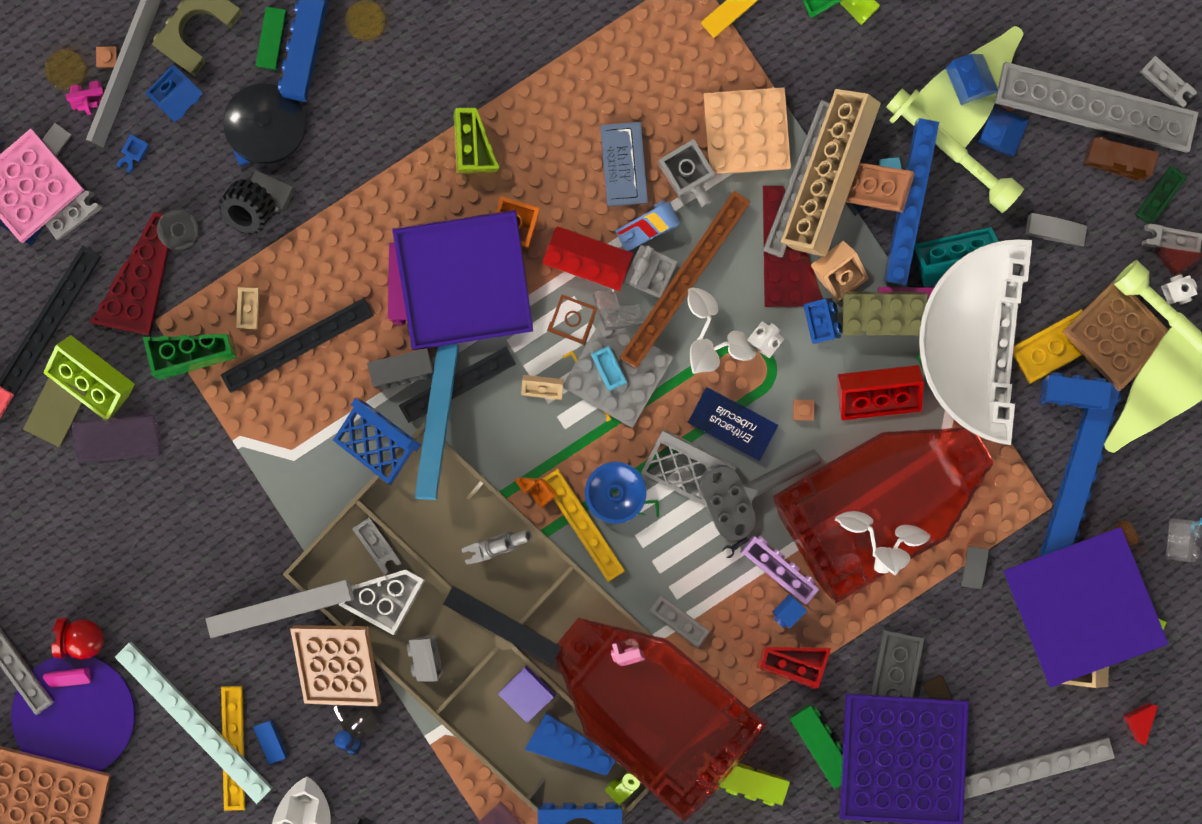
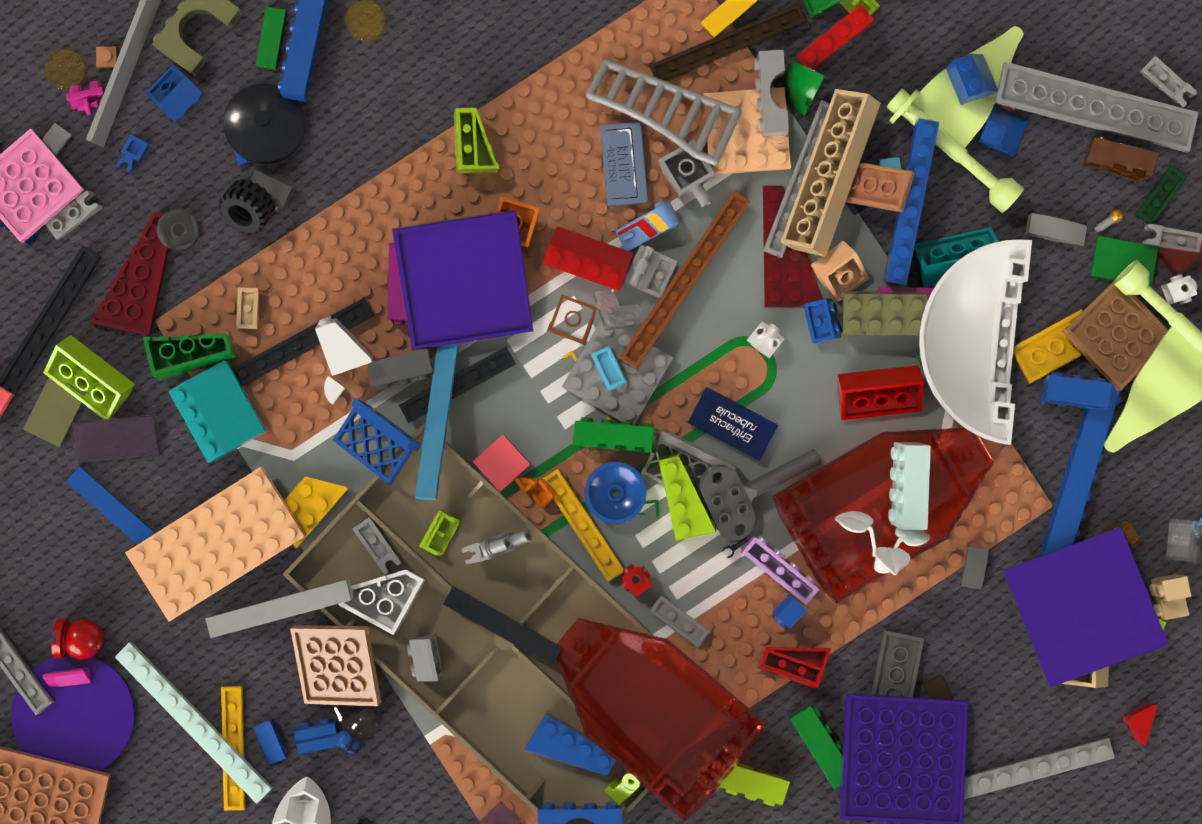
tile [498,665,556,723] -> none
tan plate [521,375,564,400] -> none
bright pink bracket [611,643,645,666] -> none
white plant [688,288,756,374] -> none
nougat plate [793,400,814,421] -> none
none -> blue tile [66,466,156,545]
none -> light nougat plate [125,466,306,621]
none -> teal slope [168,360,267,463]
none -> yellow wing [284,476,349,549]
none -> blue brick [294,717,339,754]
none -> white slope [315,316,372,376]
none -> white tile [324,376,346,405]
none -> lime hinge [419,510,461,557]
none -> coral tile [473,435,530,492]
none -> green wedge [573,417,659,454]
none -> light grey bar [586,59,742,166]
none -> red brick [621,564,652,597]
none -> dark brown tile [649,3,807,81]
none -> lime wedge [659,453,716,541]
none -> light grey arch [754,50,789,137]
none -> green brick [784,62,825,117]
none -> red arch [797,4,875,71]
none -> light aqua brick [888,442,931,530]
none -> green tile [1090,236,1158,287]
none -> piece [1094,209,1123,233]
none -> tan brick [1149,574,1191,620]

